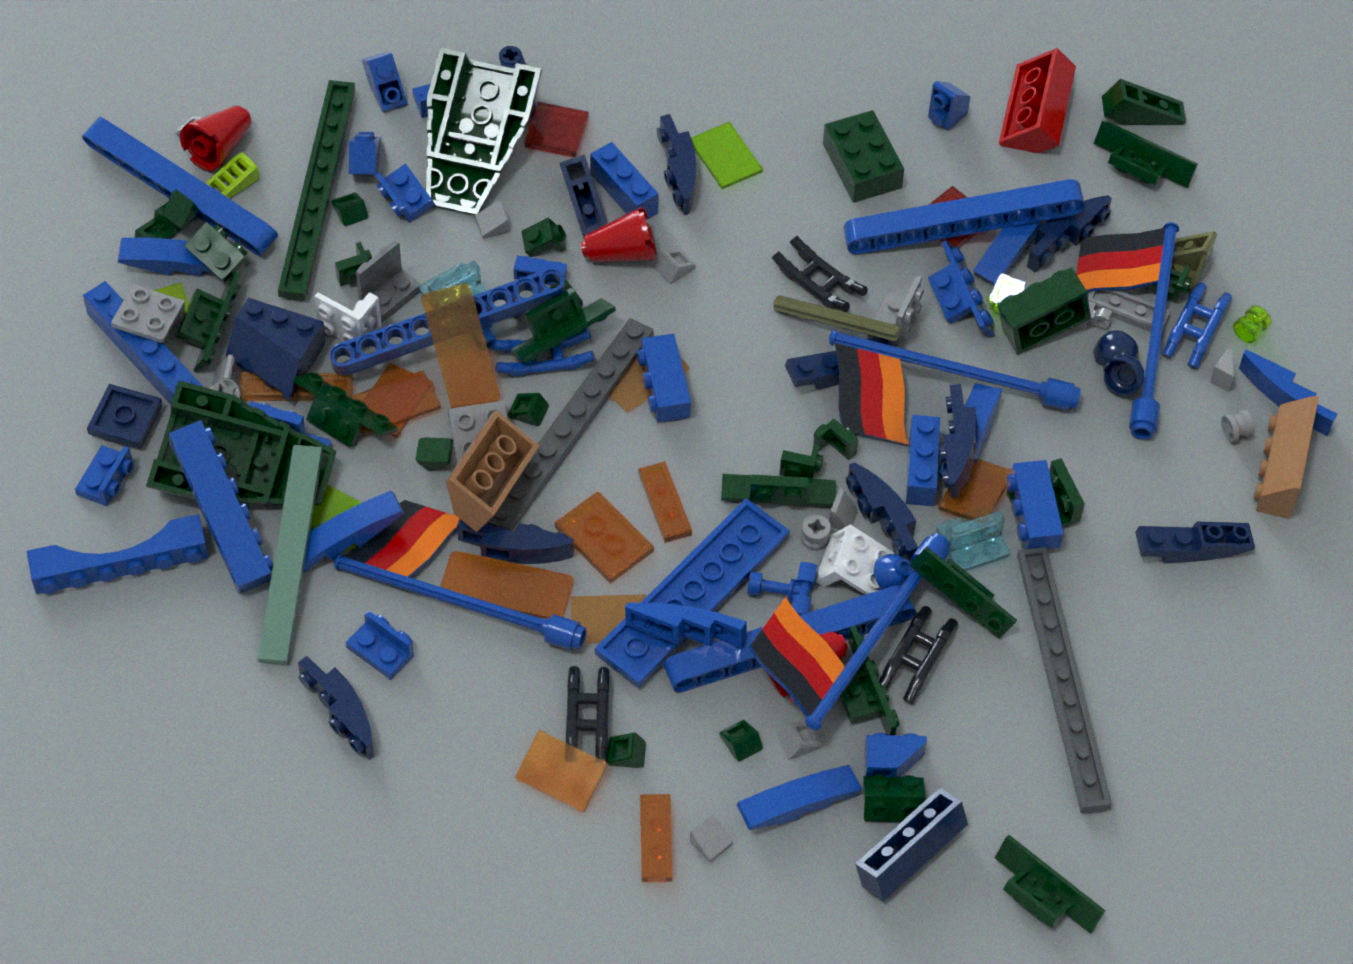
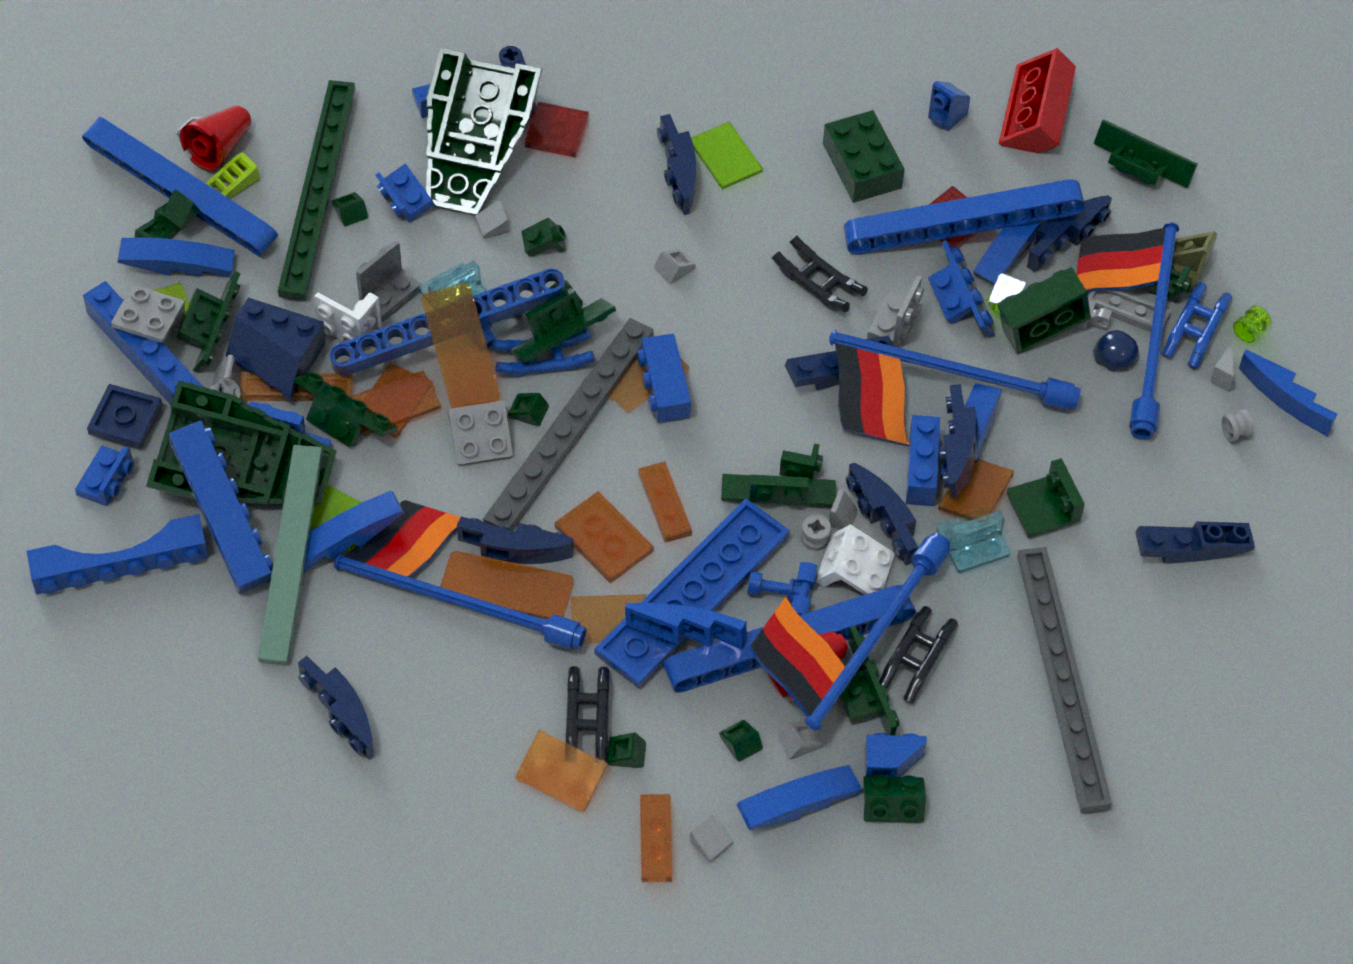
bracket [184,222,250,283] -> none
dark green bracket [335,241,372,287] -> none
blue bracket [346,610,414,680] -> none
blue slope [349,132,381,175] -> none
blue slope [361,52,408,111] -> none
dark green slope [416,437,454,471] -> none
medium nougat slope [446,410,540,532] -> none
blue piece [513,255,567,285] -> none
dark blue slope [559,154,607,238] -> none
red cone [580,207,657,262] -> none
blue brick [590,142,659,220] -> none
olive axle [773,295,901,341] -> none
dark green bracket [813,418,858,460] -> none
dark blue brick [855,788,968,901] -> none
blue brick [874,554,912,589] -> none
dark green bracket [909,546,1017,639] -> none
dark green bracket [995,835,1106,934] -> none
blue brick [1006,460,1064,549] -> none
dark green slope [1101,79,1186,125] -> none
dark blue hair [1103,354,1144,396] -> none
medium nougat slope [1253,396,1319,519] -> none

